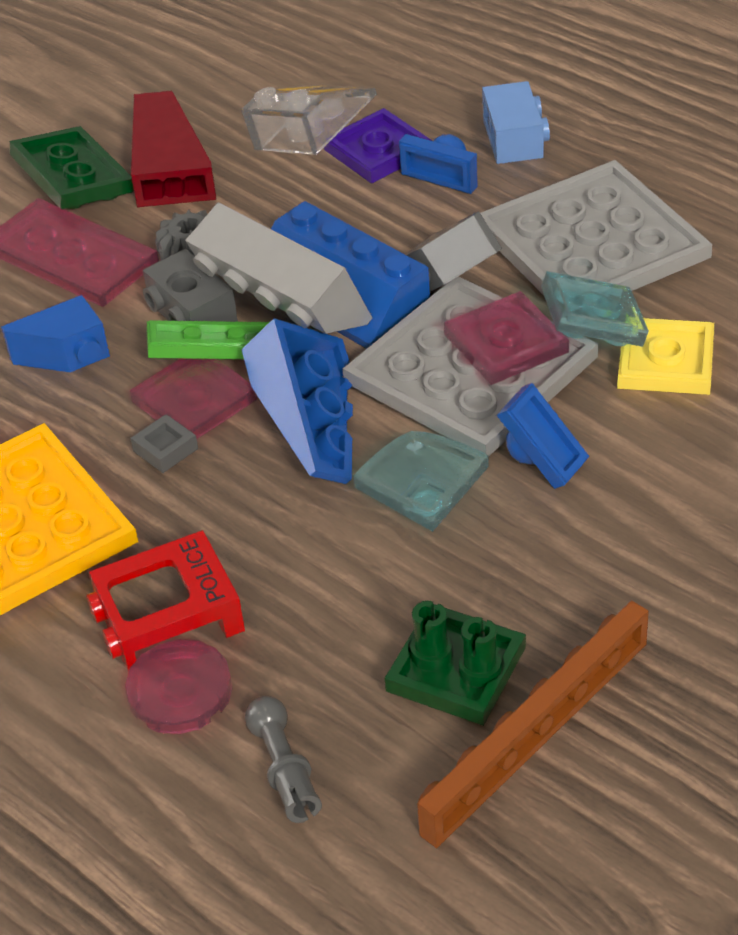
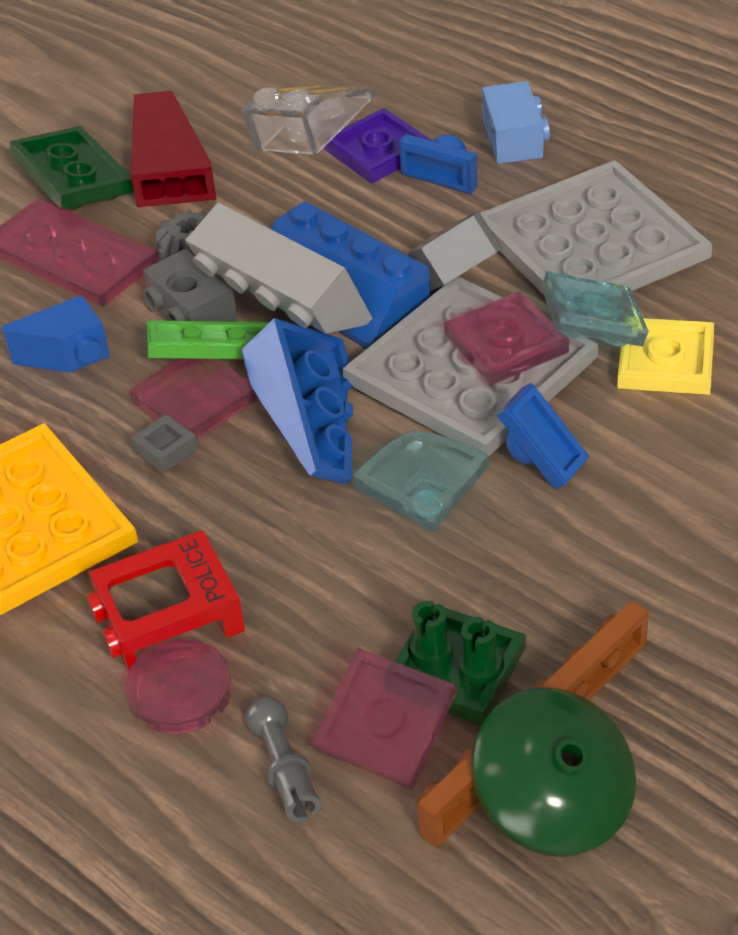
none -> clear pink tile [312,648,458,789]
none -> dark green dish [471,688,636,857]

